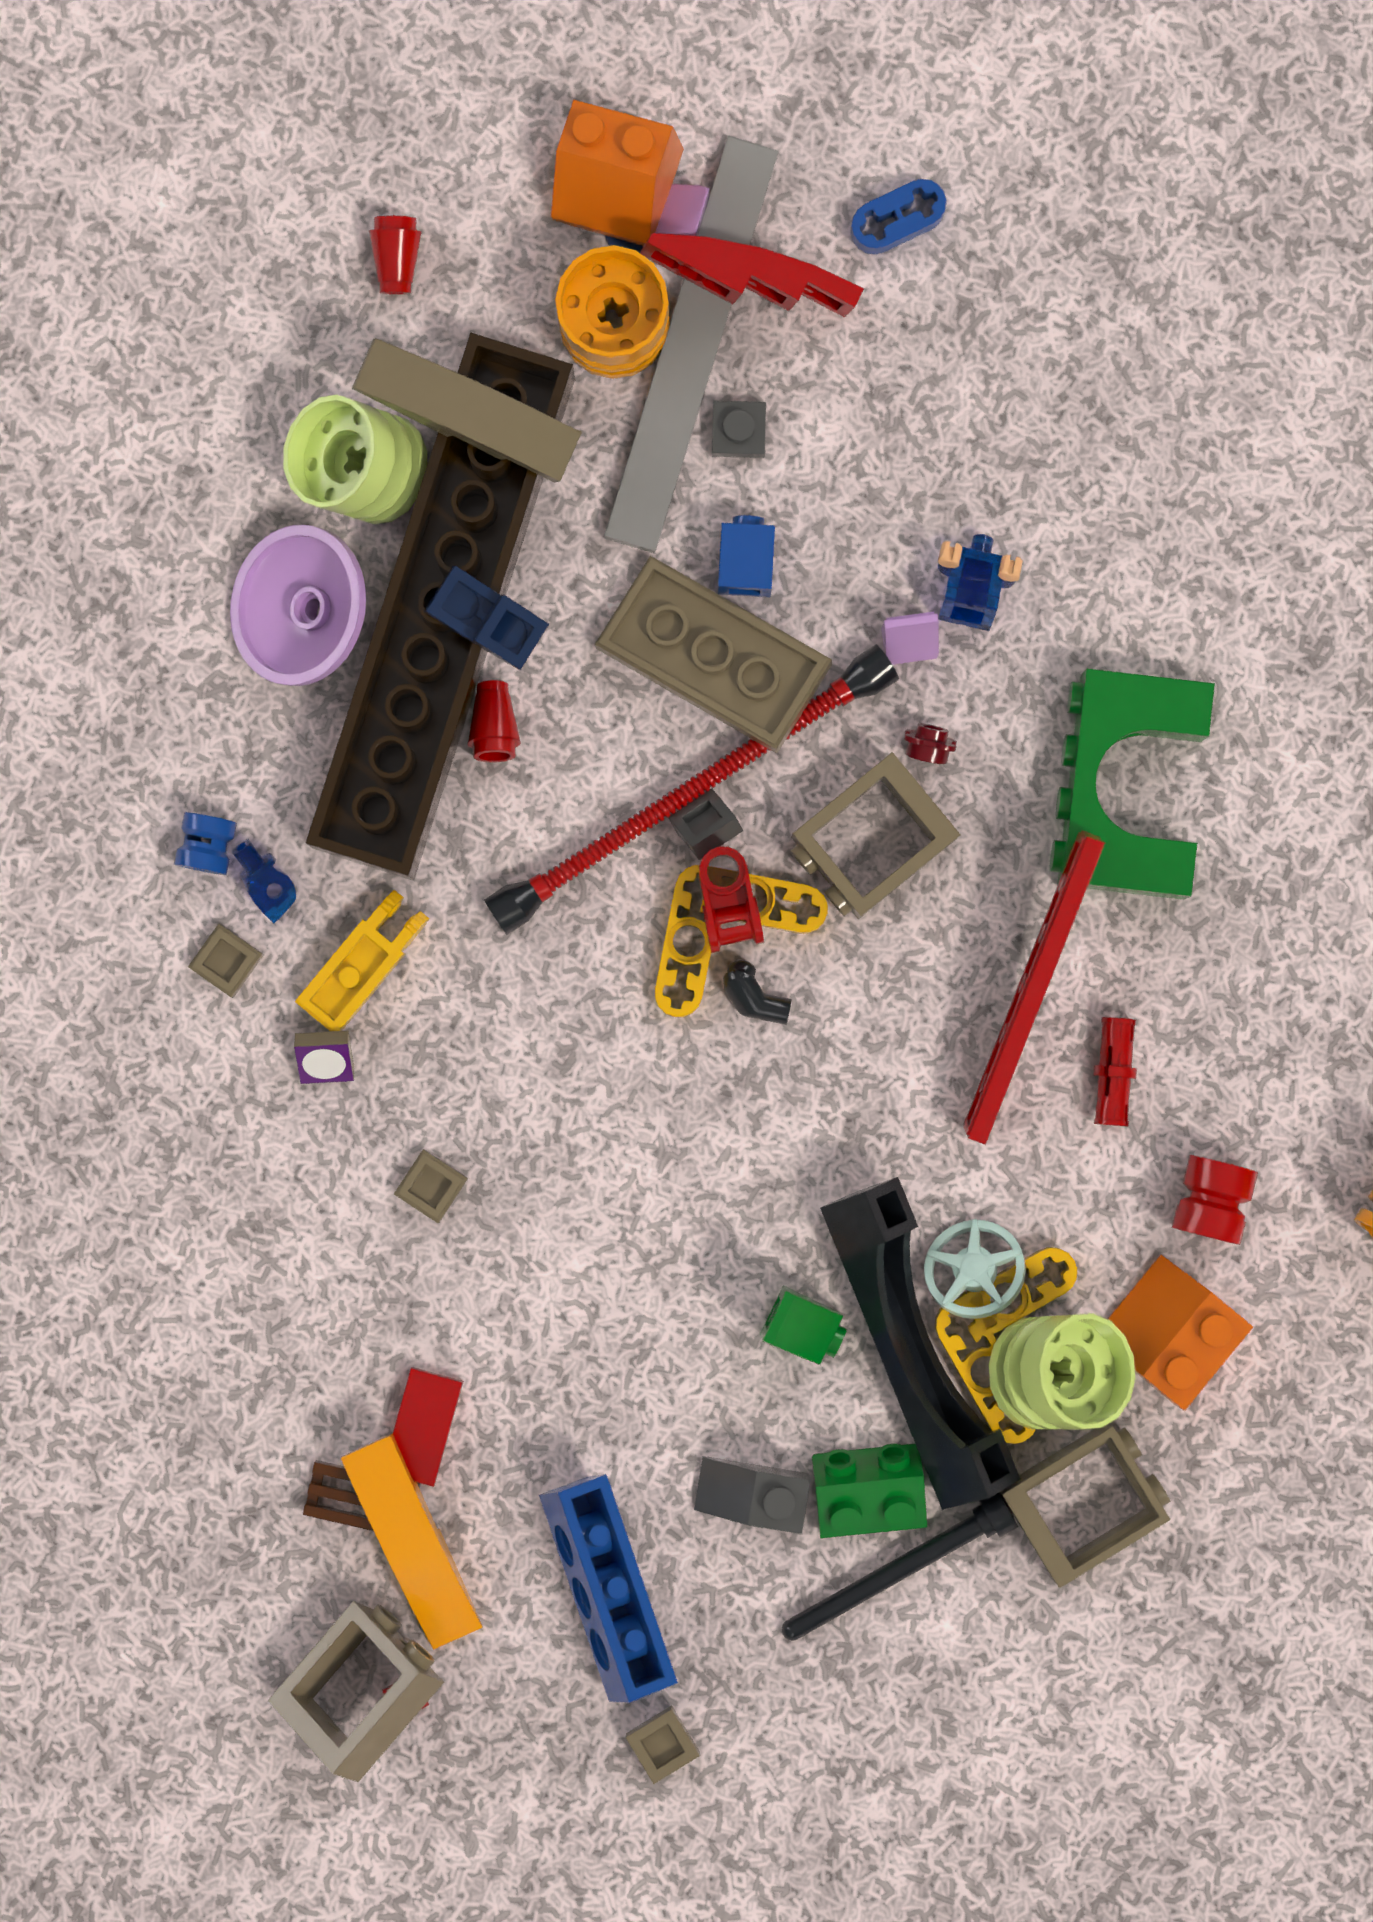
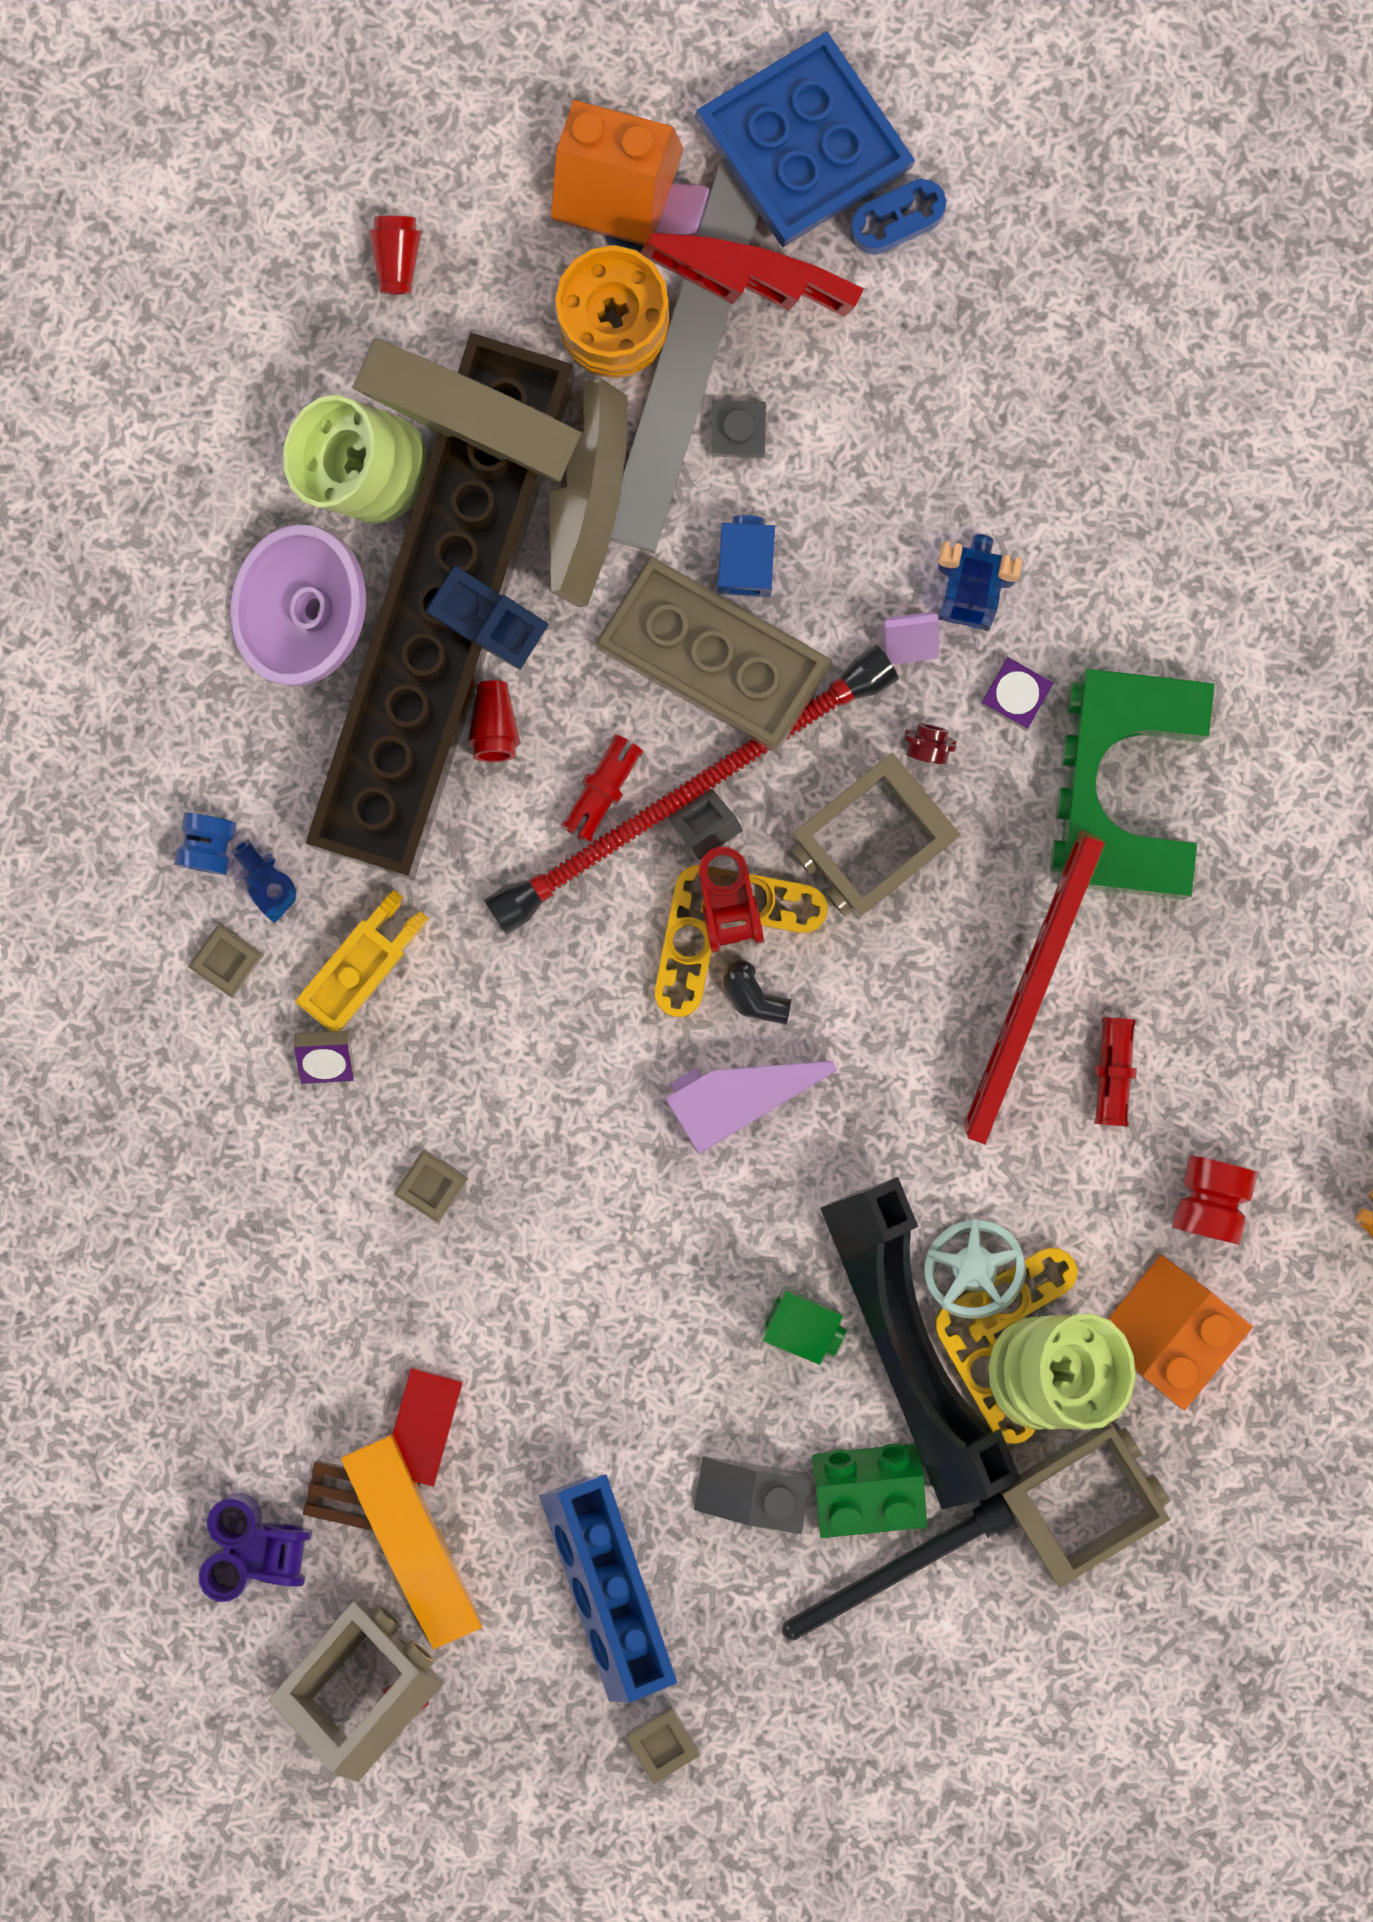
none -> dark purple piece [199,1493,312,1602]
none -> dark tan slope [549,378,628,607]
none -> red pin [561,734,644,843]
none -> lavender slope [665,1061,837,1154]
none -> blue plate [694,31,915,248]
none -> tile [980,657,1054,731]

